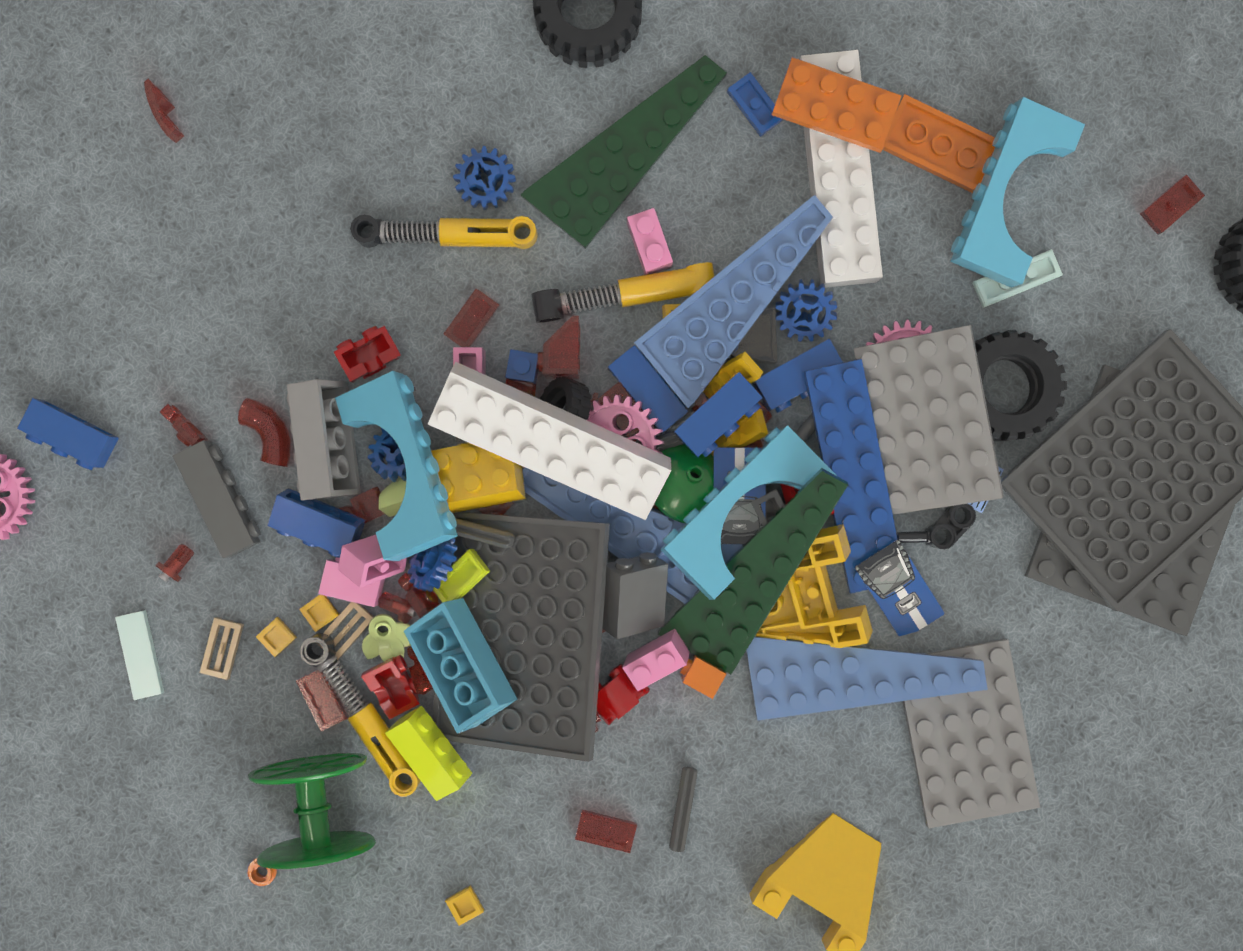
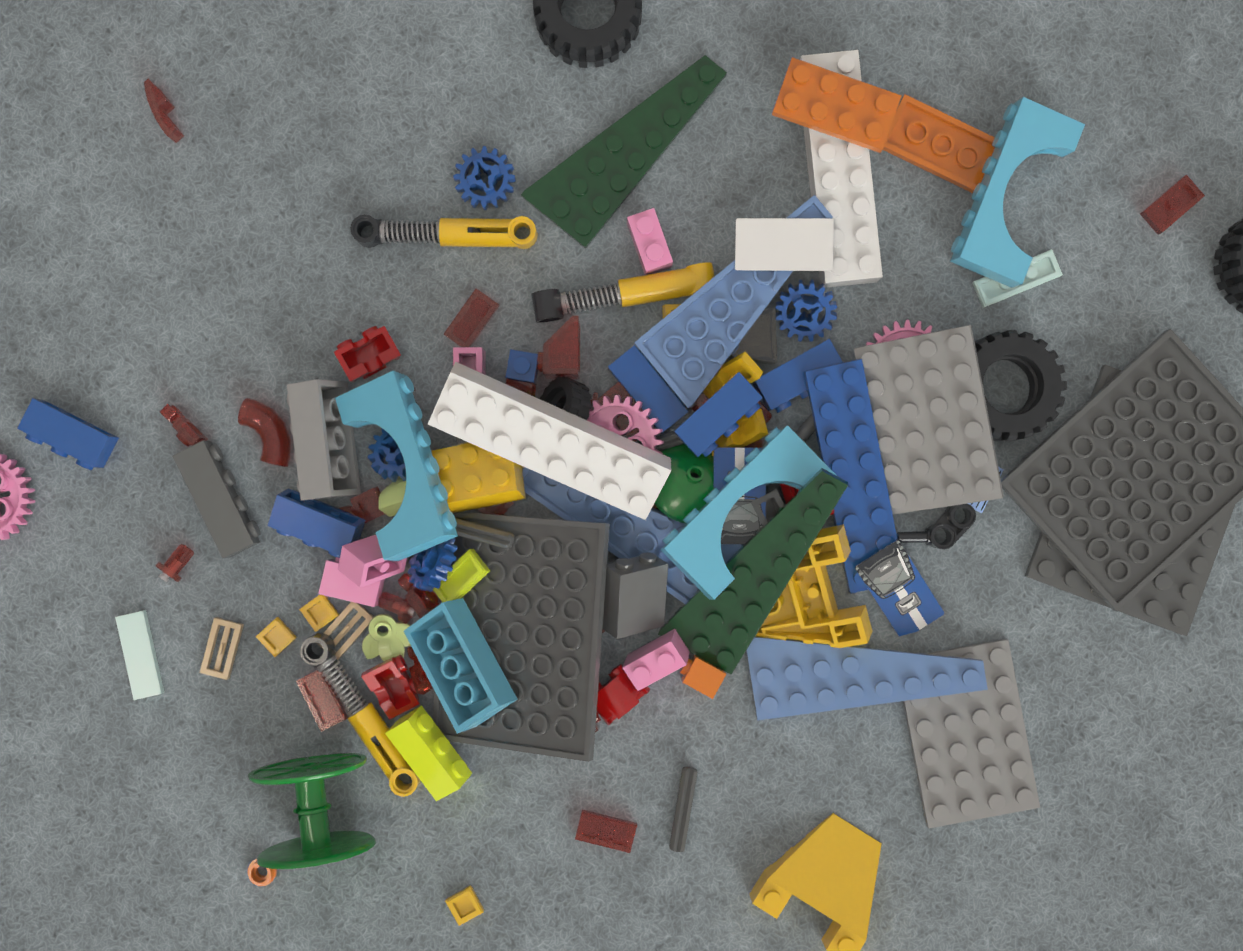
blue plate [727,72,783,137] -> none
none -> white sticker [735,218,834,271]

